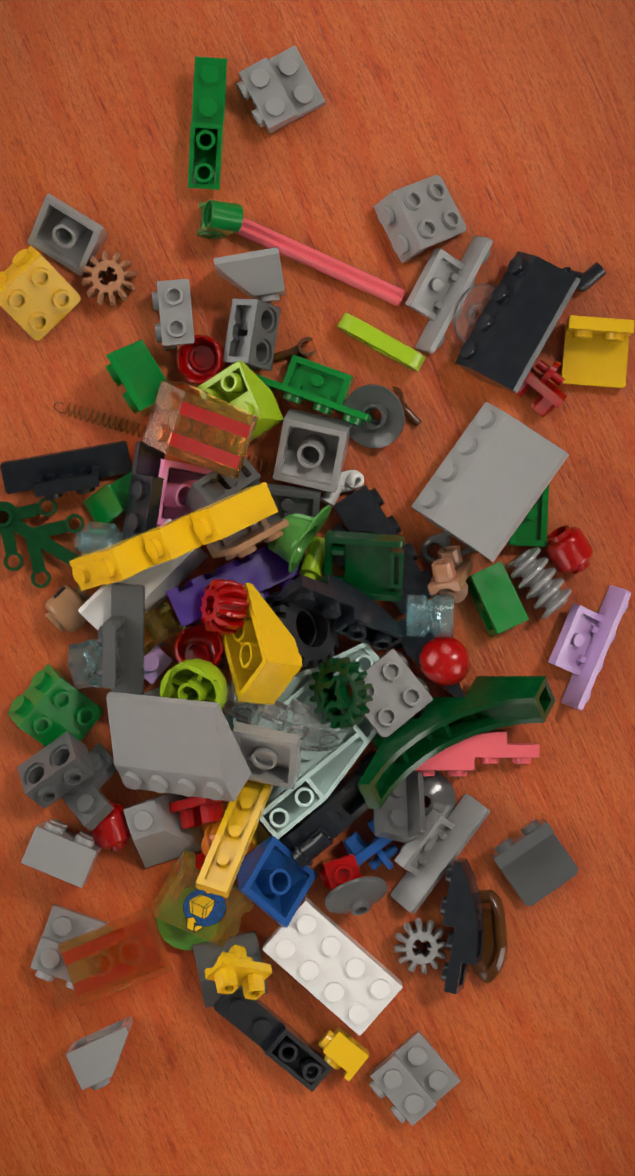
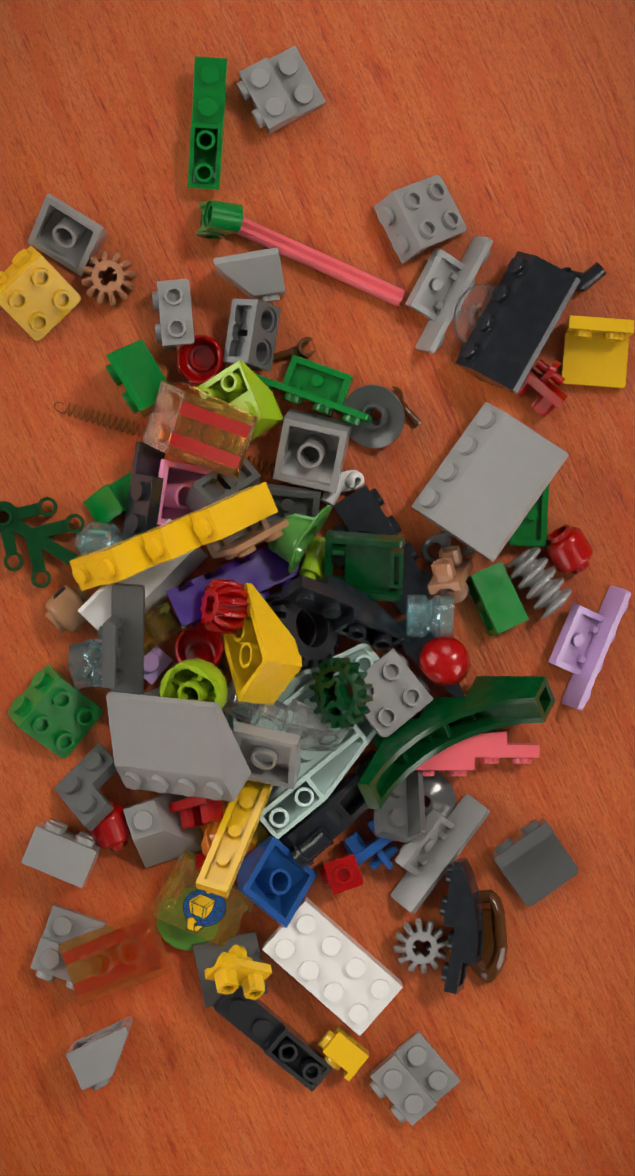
black bracket [0,441,132,500] -> none
dark grey brick [17,731,95,809] -> none
dark grey dish [325,876,387,916] -> none
lime beam [337,313,426,372] -> none

